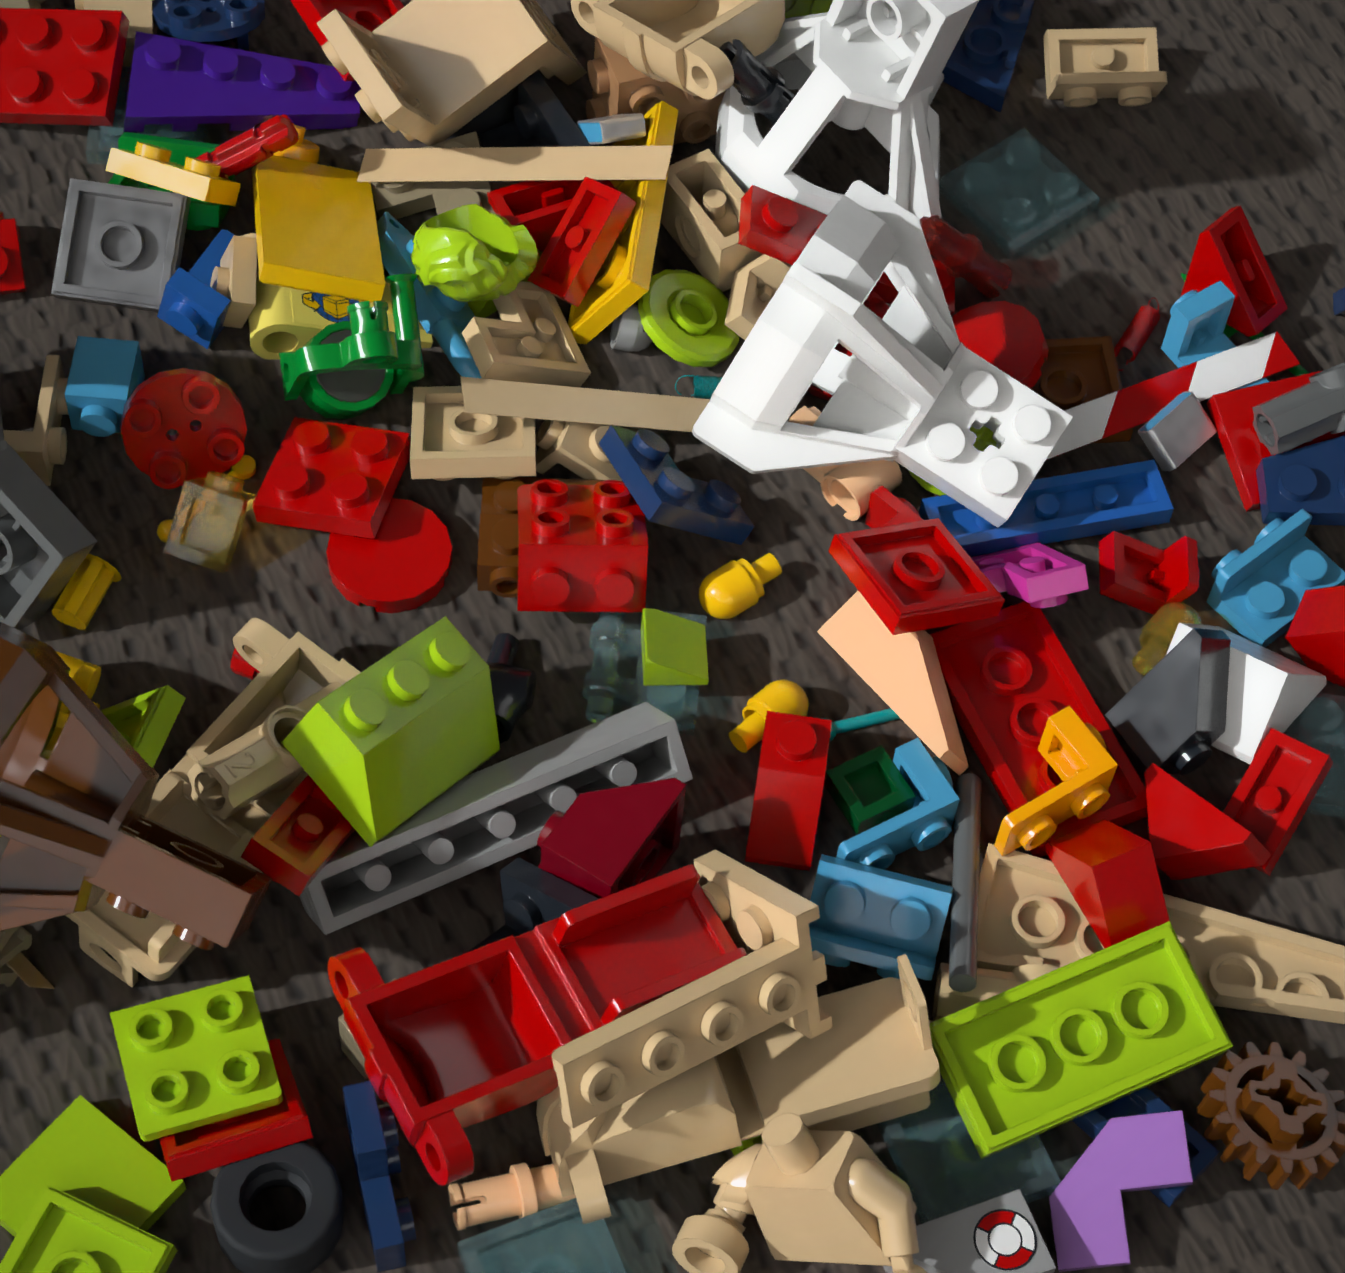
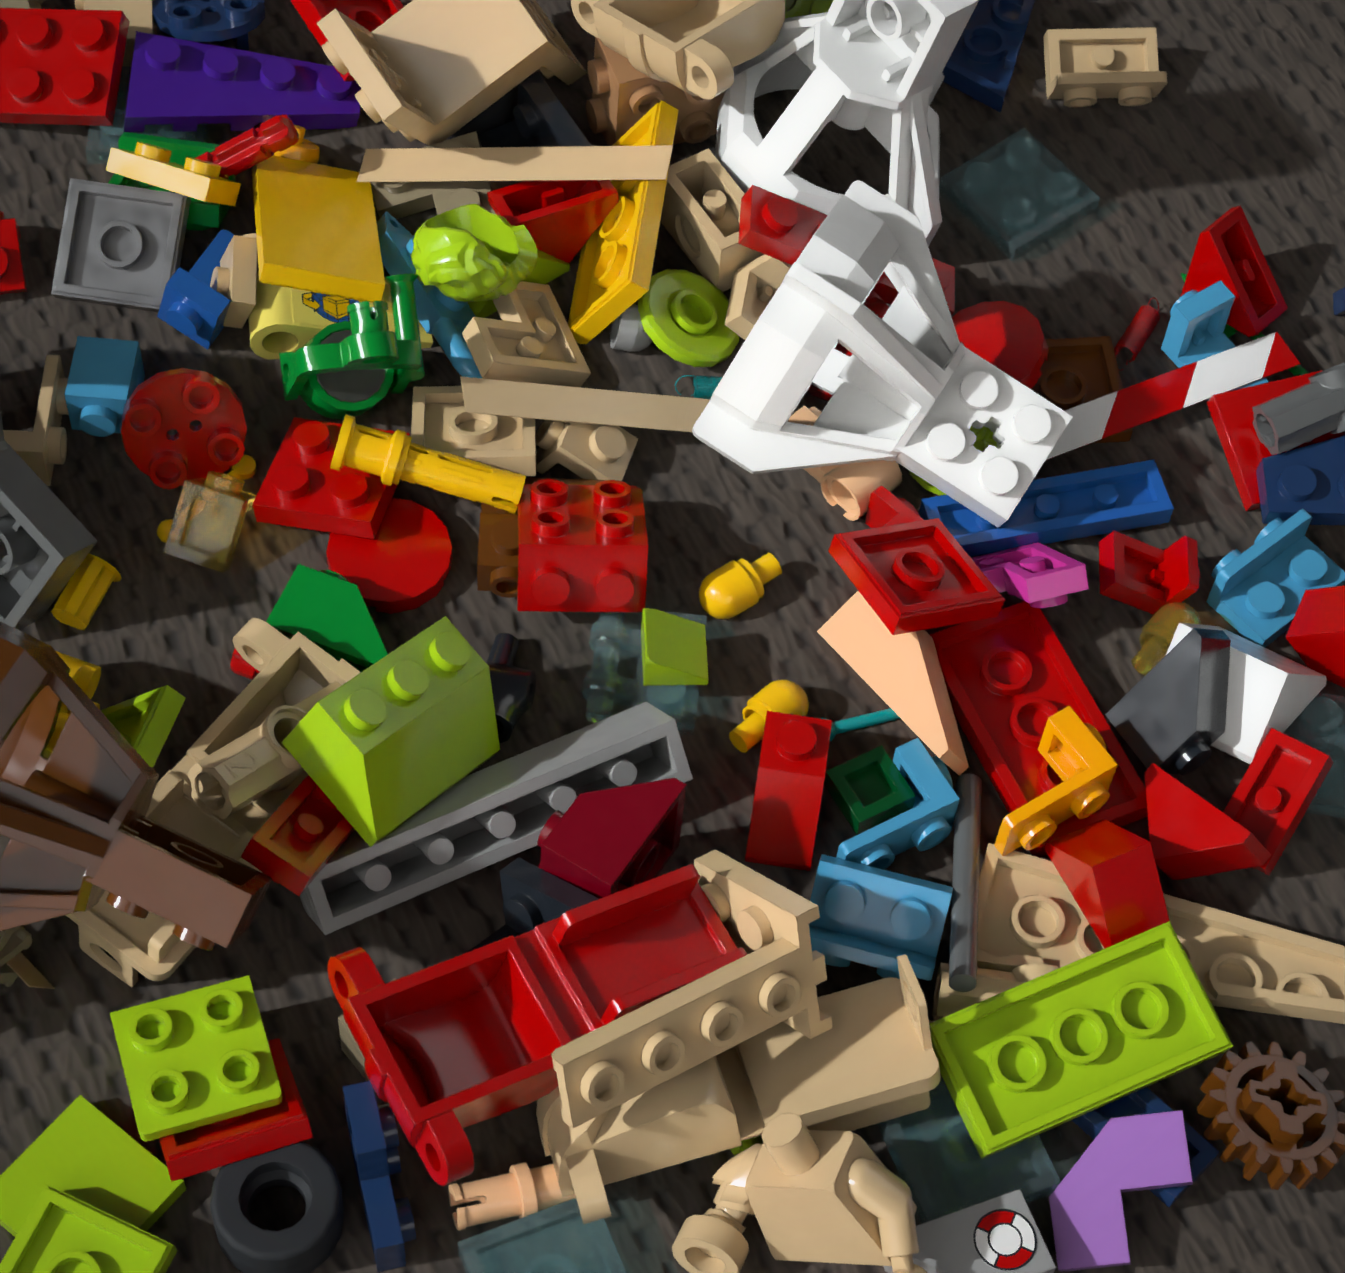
red plate [528,176,637,307] -> none
flat silver piece [577,113,646,144] -> none
dark blue plate [599,425,755,545] -> none
black pin [719,39,795,126] -> none
clear red axle [919,215,1012,299] -> none
flat silver piece [1138,391,1217,471] -> none
none -> green slope [266,564,388,672]
none -> yellow pin [330,414,526,514]

